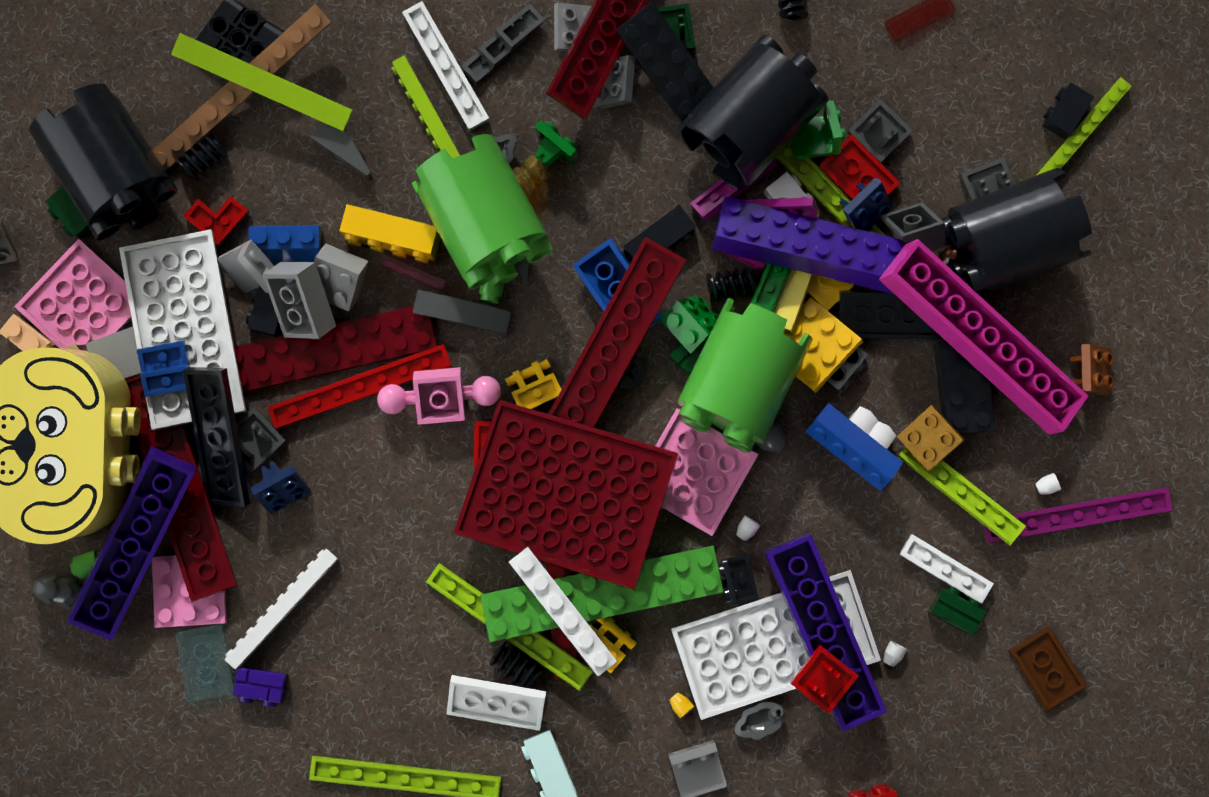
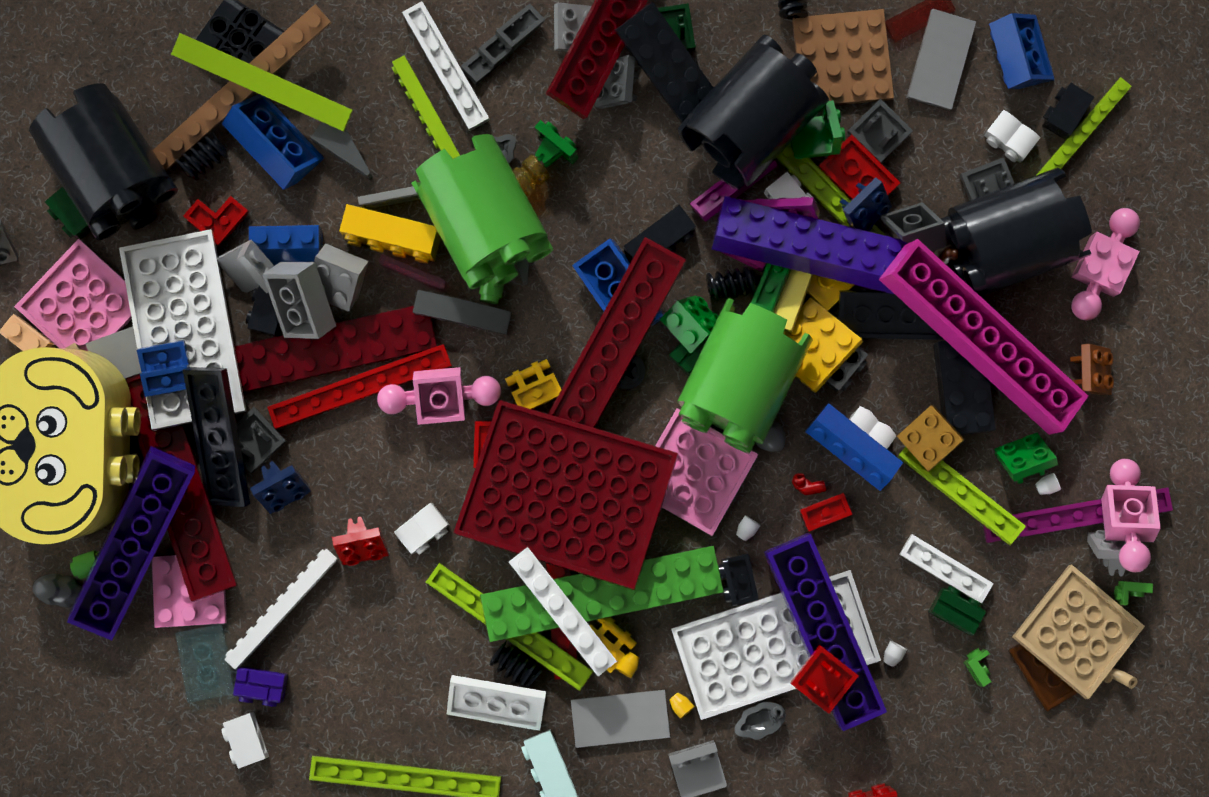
none -> blue slope [222,94,324,190]
none -> white brick [222,712,269,769]
none -> red plate [332,517,389,566]
none -> light grey tile [358,186,420,209]
none -> white brick [394,503,450,555]
none -> light grey tile [571,689,670,748]
none -> yellow hose [615,652,639,678]
none -> medium nougat plate [792,9,894,105]
none -> red arm [792,473,826,495]
none -> red plate [799,493,852,532]
none -> light grey tile [906,9,976,111]
none -> bright green bracket [963,648,991,687]
none -> white brick [984,110,1040,163]
none -> blue slope [989,13,1055,89]
none -> green plate [994,433,1058,484]
none -> tan plate [1012,564,1145,699]
none -> bright pink brick [1071,208,1140,321]
none -> light grey plate [1087,530,1126,576]
none -> bright pink brick [1101,459,1161,572]
none -> tan arm [1103,668,1137,689]
none -> bright green bracket [1114,581,1153,605]

